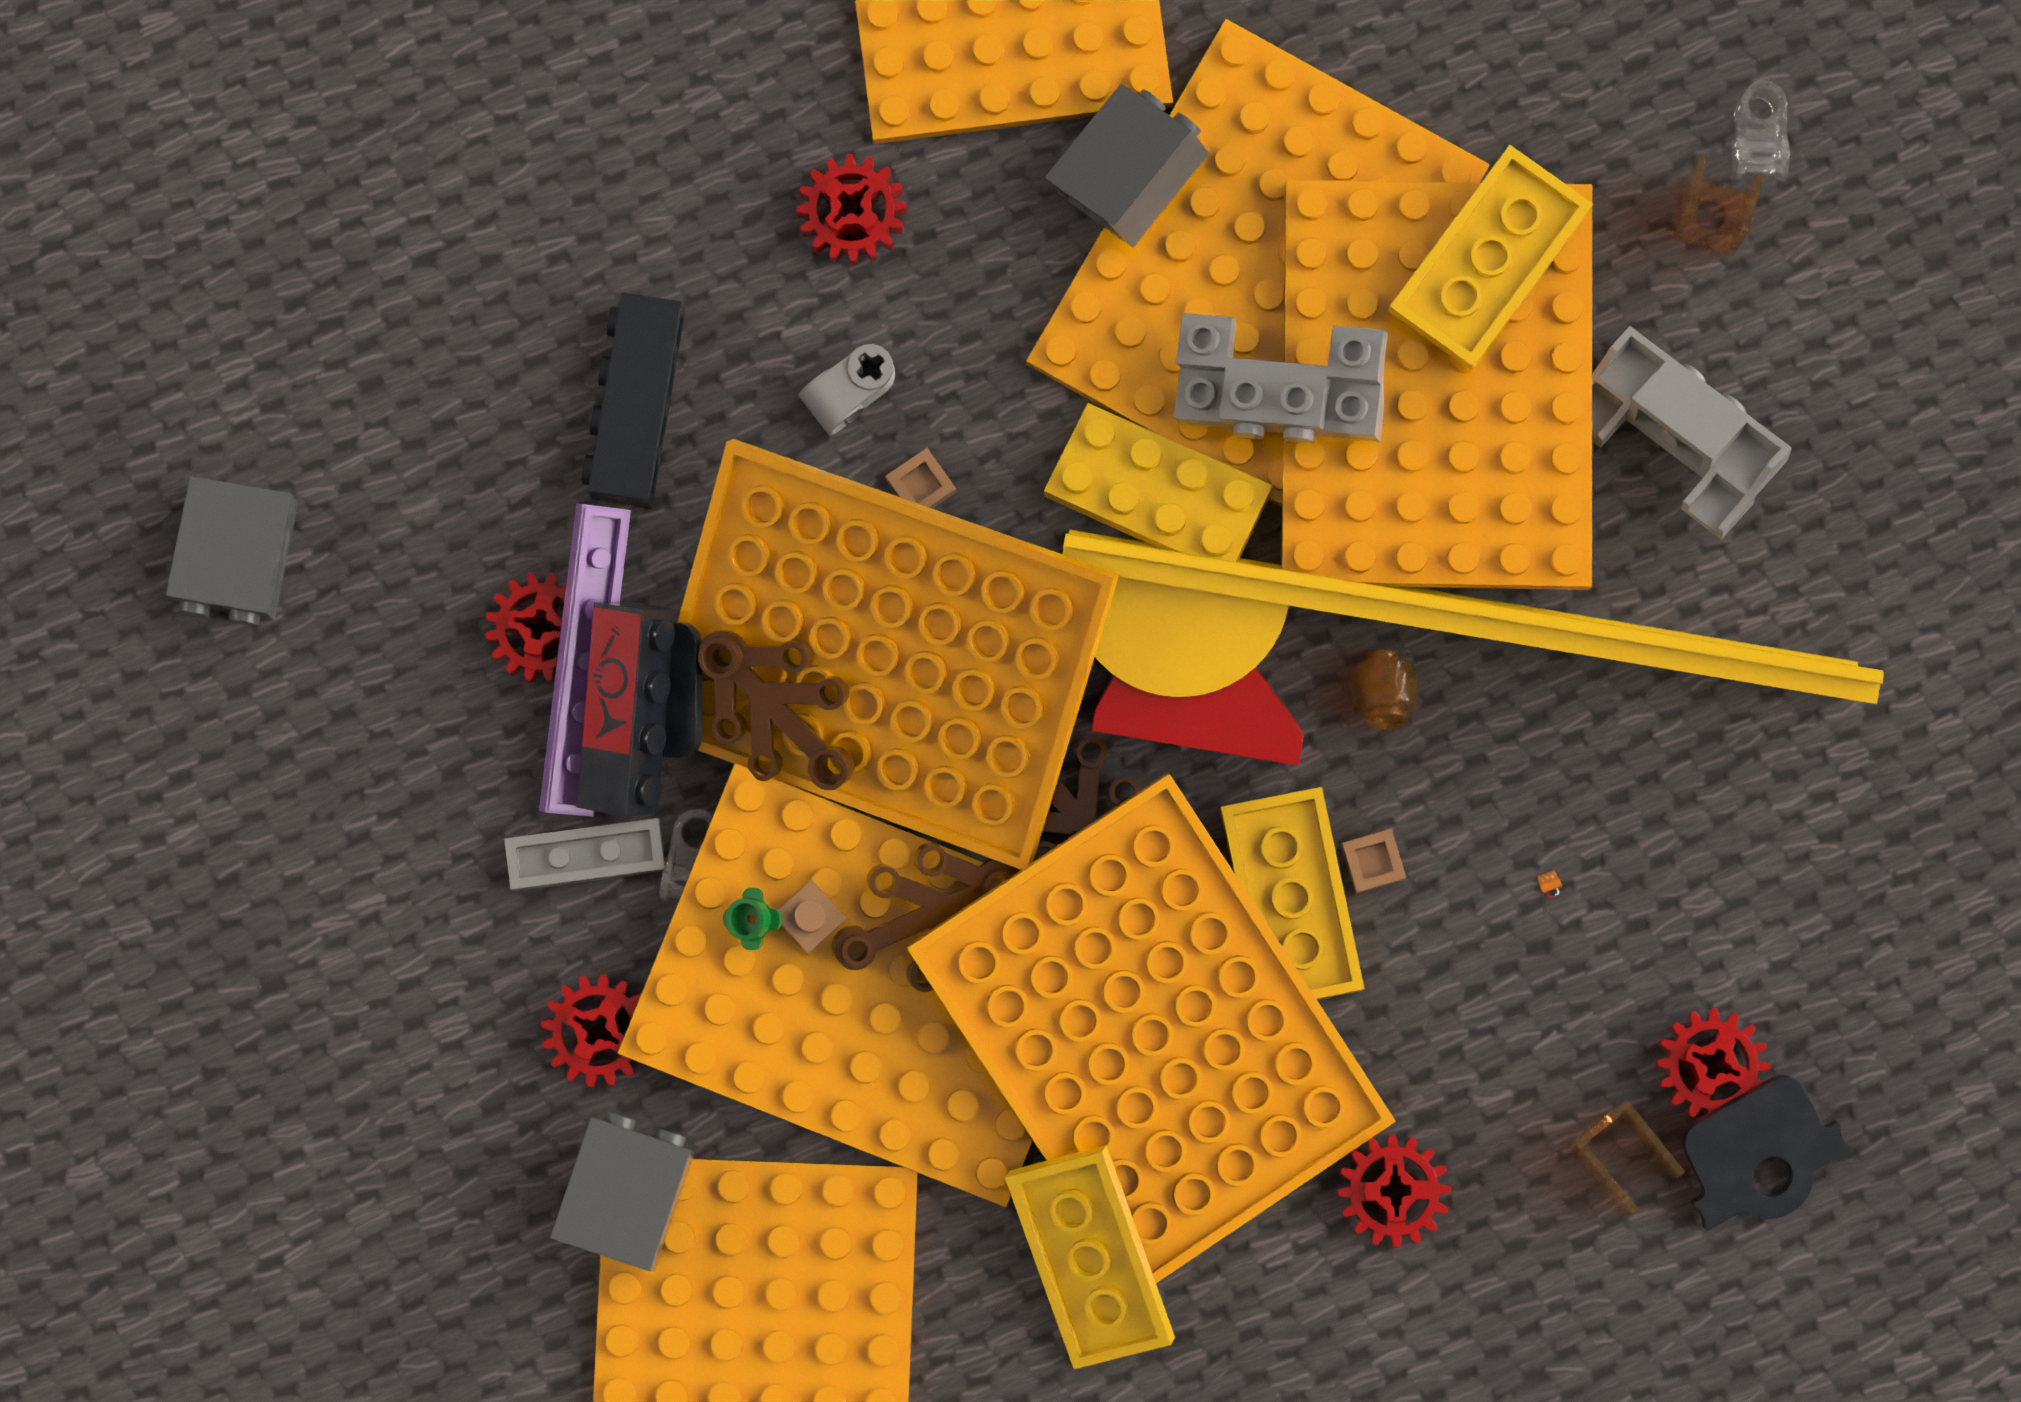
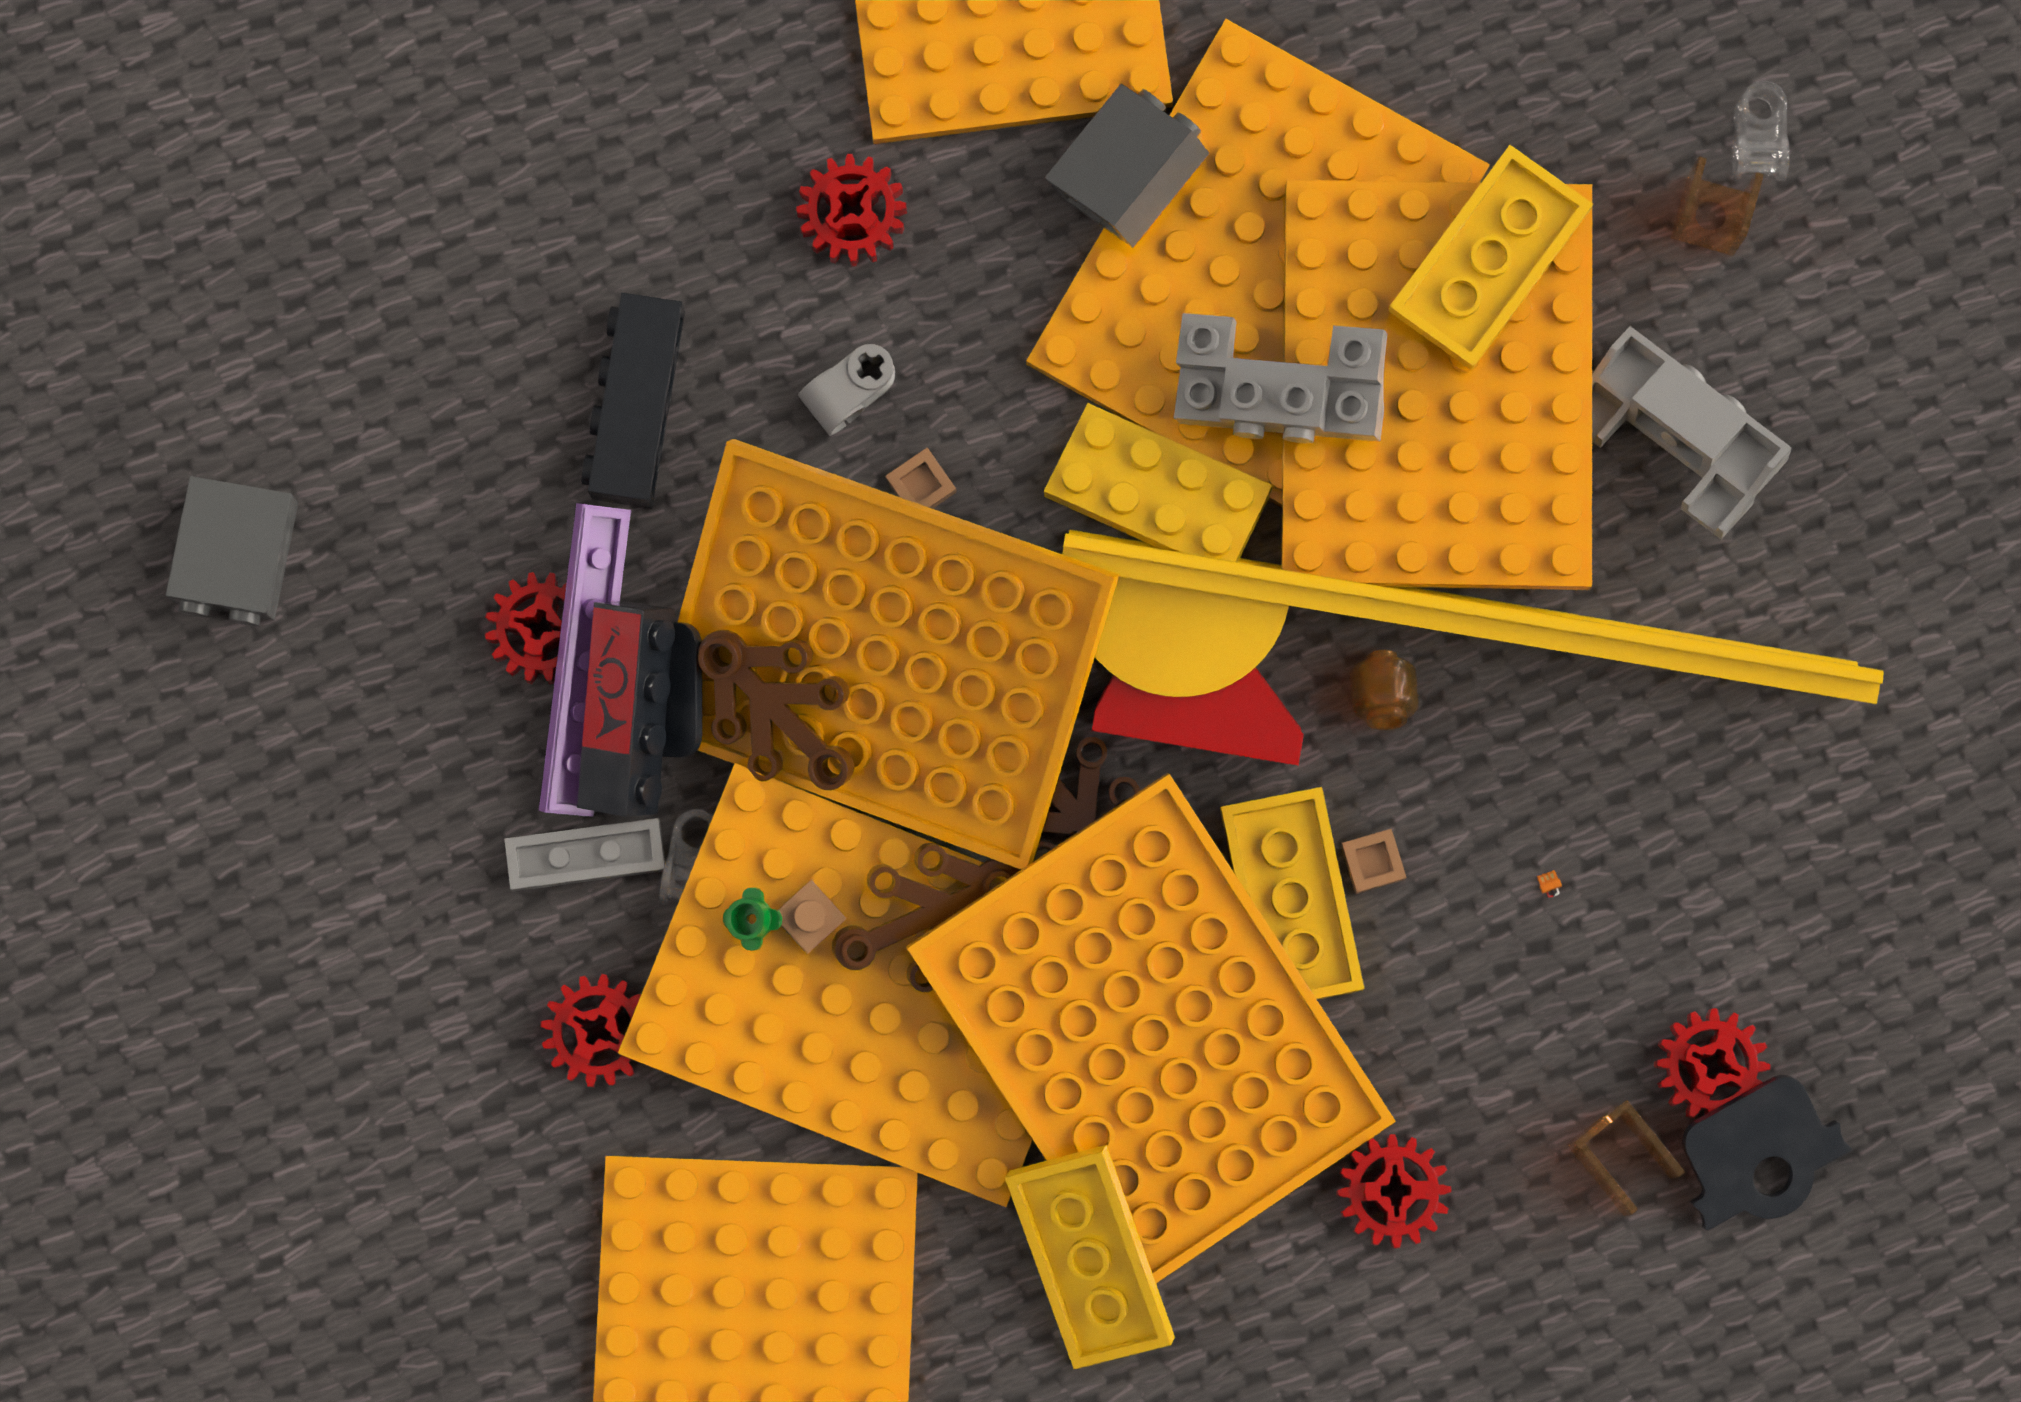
dark grey brick [550,1112,695,1272] -> none

